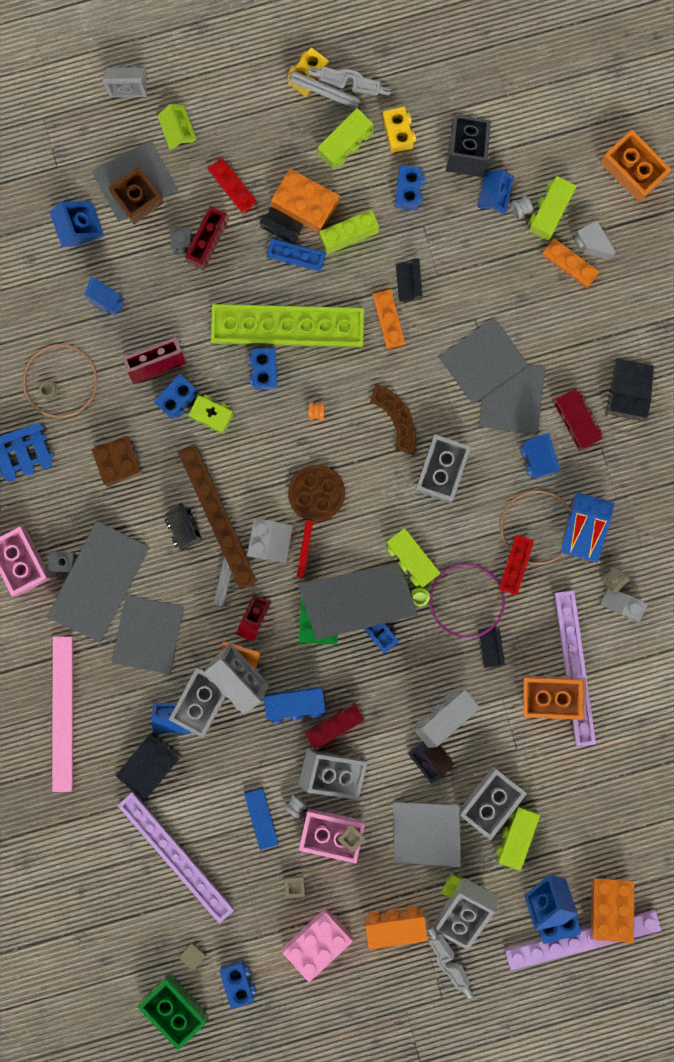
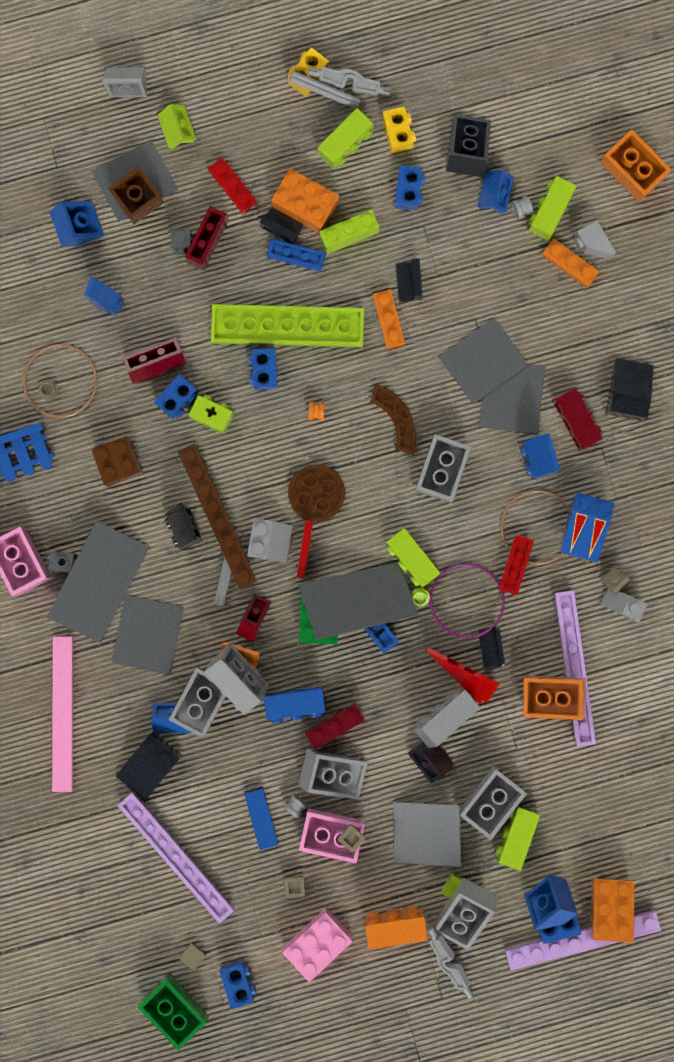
none -> red wedge [425,647,500,704]

